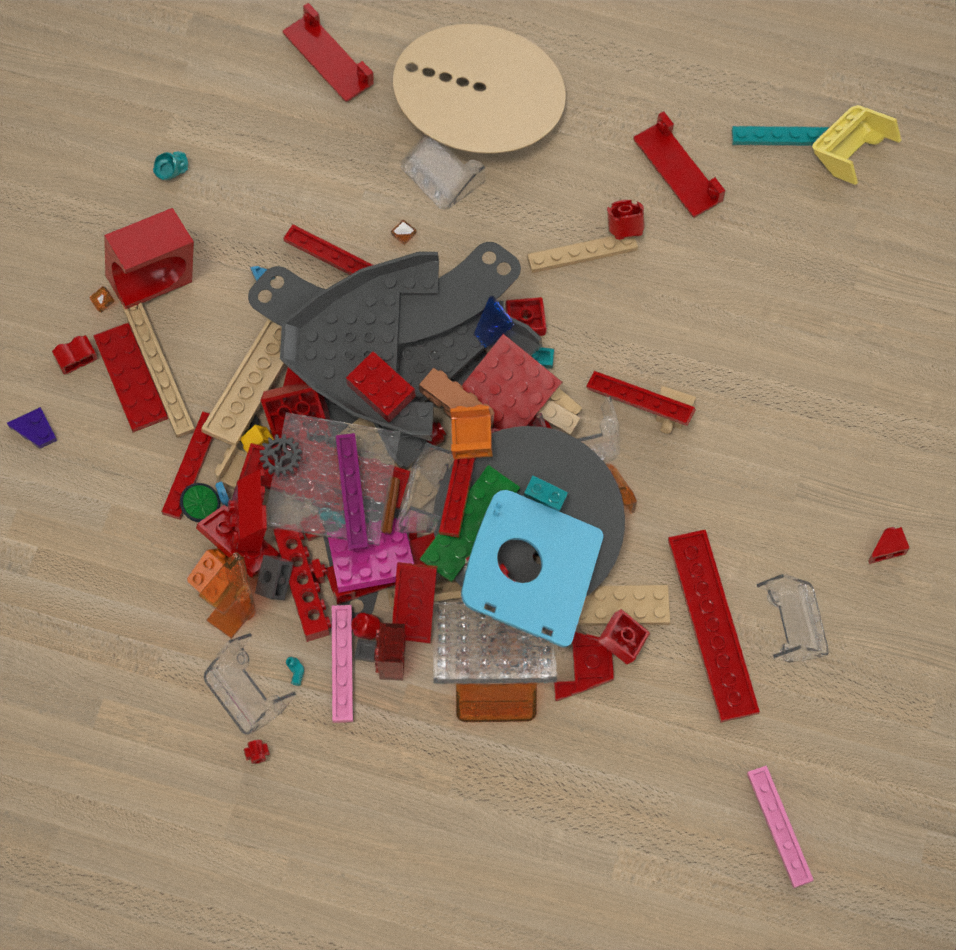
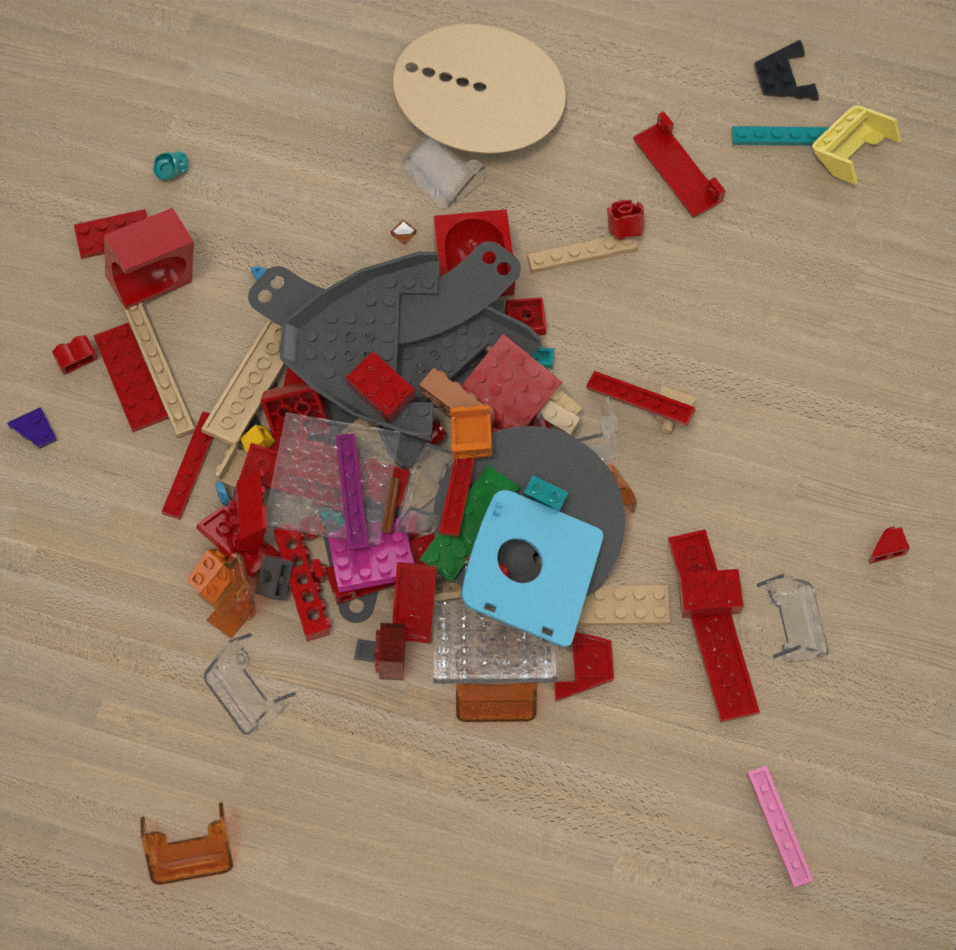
clear orange tile [89,286,114,313] -> none
green wheel [180,483,220,522] -> none
red gear [244,739,270,764] -> none
dark grey gear [260,434,302,477] -> none
red bracket [282,2,374,102] -> none
red plate [283,224,373,275] -> none
teal arm [286,656,305,686] -> none
bright pink plate [332,605,353,723] -> none
red head [351,612,382,640] -> none
clear blue wing [474,296,516,349] -> none
red brick [598,609,650,665] -> none
none -> red plate [74,209,148,259]
none -> clear orange windscreen [140,802,233,885]
none -> red piece [433,209,515,296]
none -> red brick [677,569,744,618]
none -> black wing [754,40,819,101]

